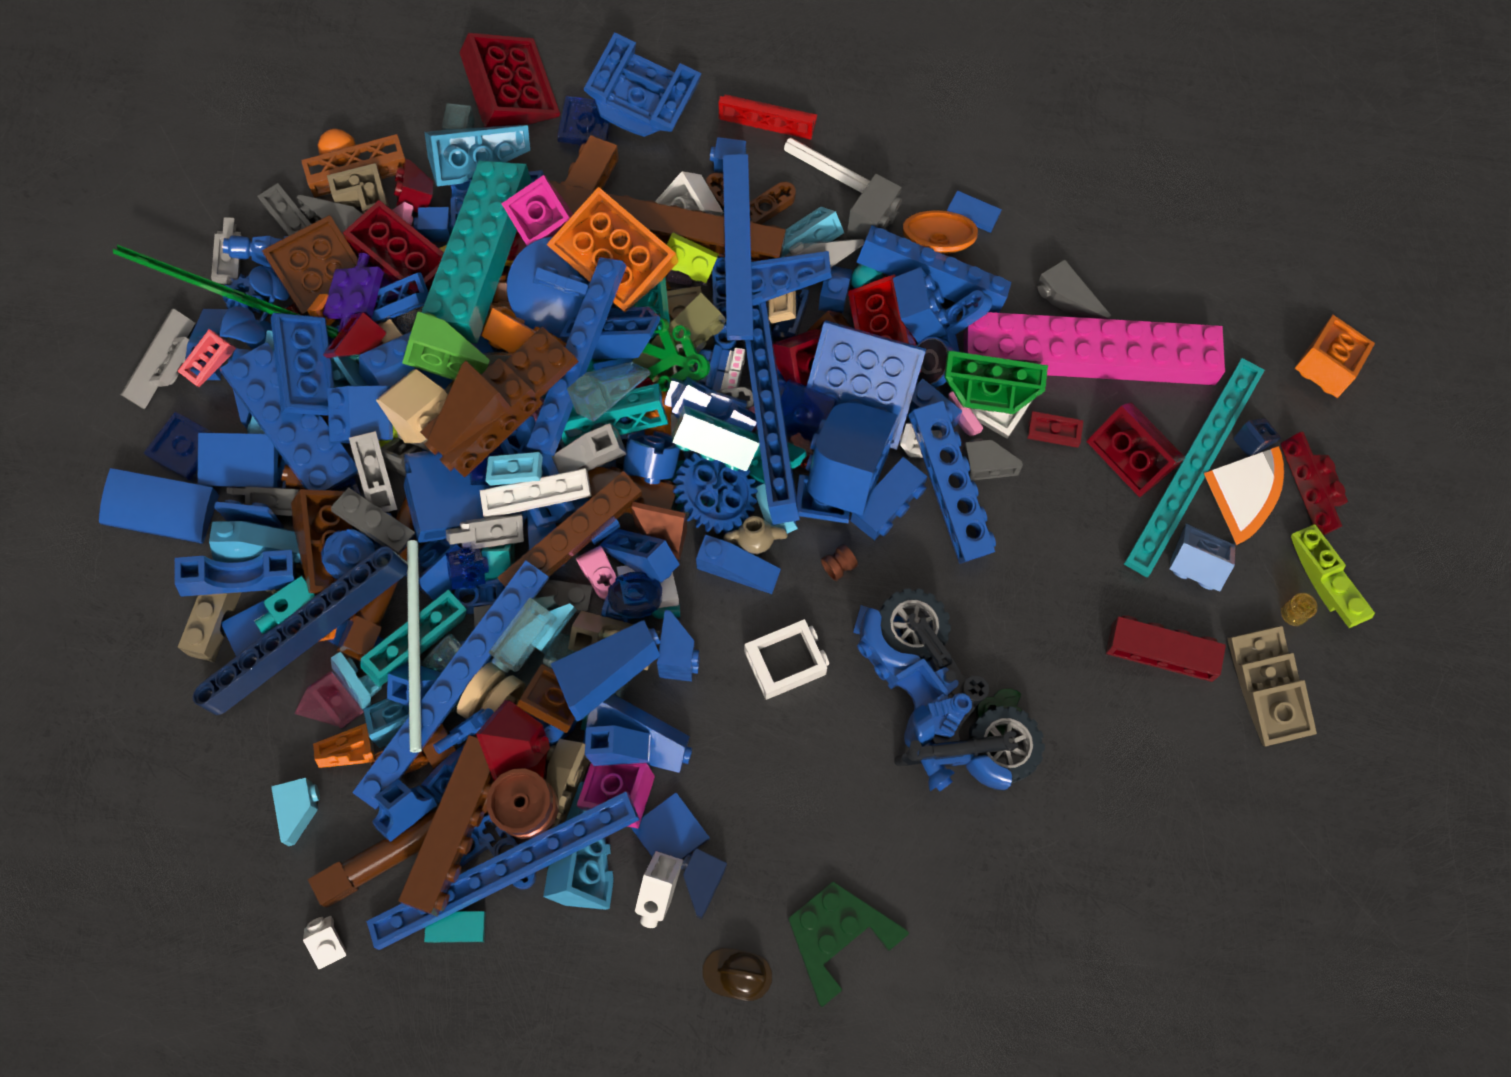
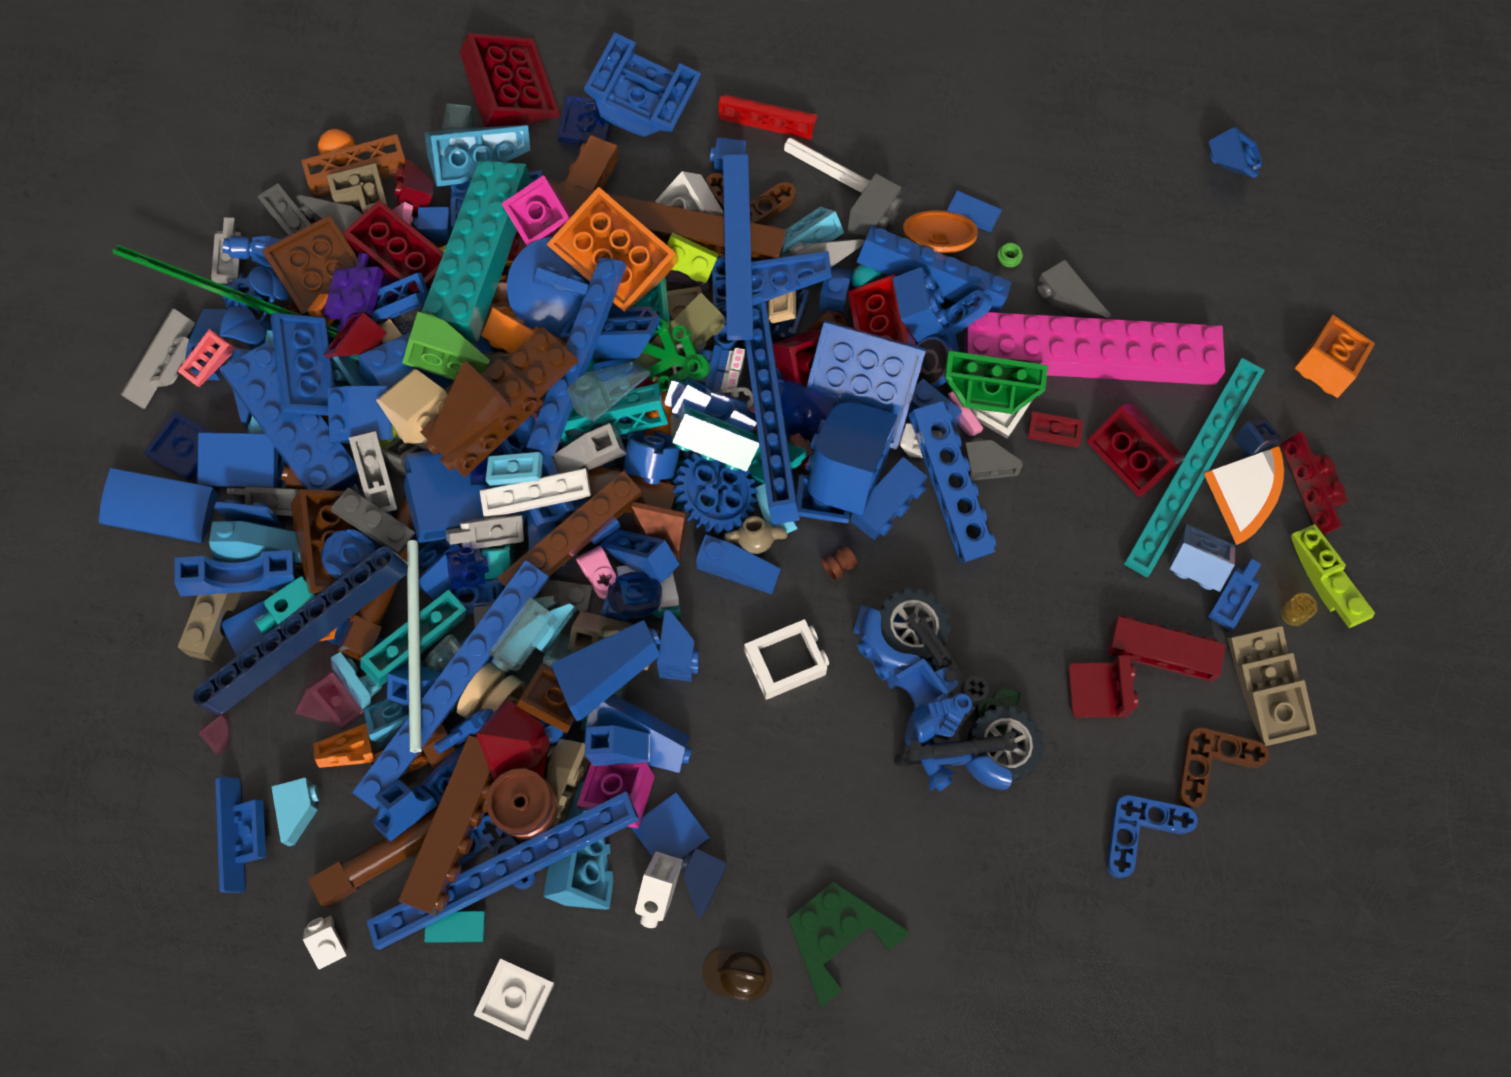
none -> clear pink tile [199,715,230,755]
none -> blue bracket [215,776,266,893]
none -> white plate [474,959,555,1040]
none -> bright green plate [997,243,1023,267]
none -> dark red bracket [1068,655,1138,718]
none -> blue beam [1106,795,1198,878]
none -> reddish brown beam [1177,728,1269,808]
none -> blue hinge [1207,559,1261,631]
none -> blue slope [1209,127,1263,178]

